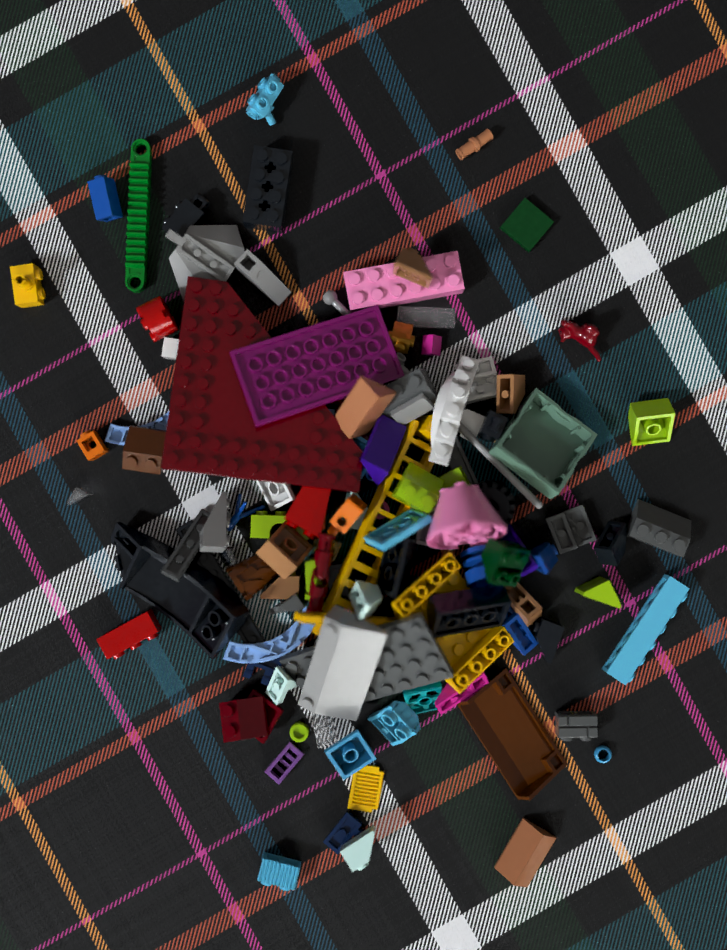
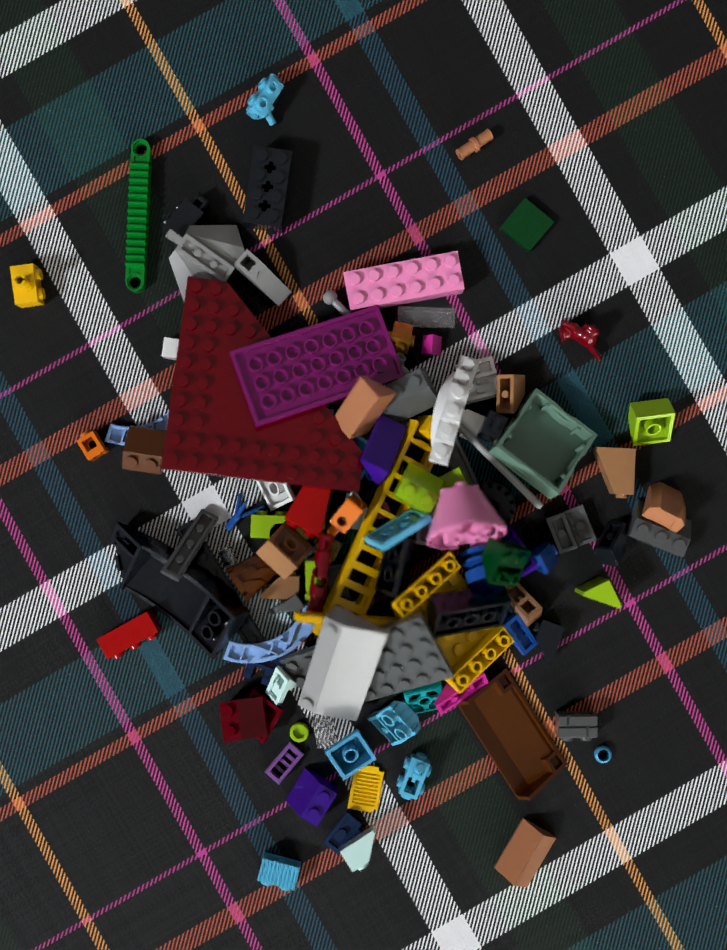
clear slope [67,487,93,505] -> none
blue brick [88,175,123,222] -> none
red brick [136,296,179,343] -> none
light grey slope [200,492,230,553] -> none
light aqua slope [349,580,383,621] -> none
light grey tile [390,393,434,425] -> none
medium nougat slope [393,247,433,289] -> none
medium azure brick [602,574,689,685] -> none
none -> dark purple slope [285,767,338,827]
none -> medium azure brick [396,752,432,800]
none -> medium nougat slope [593,447,636,498]
none -> nougat slope [641,482,686,533]

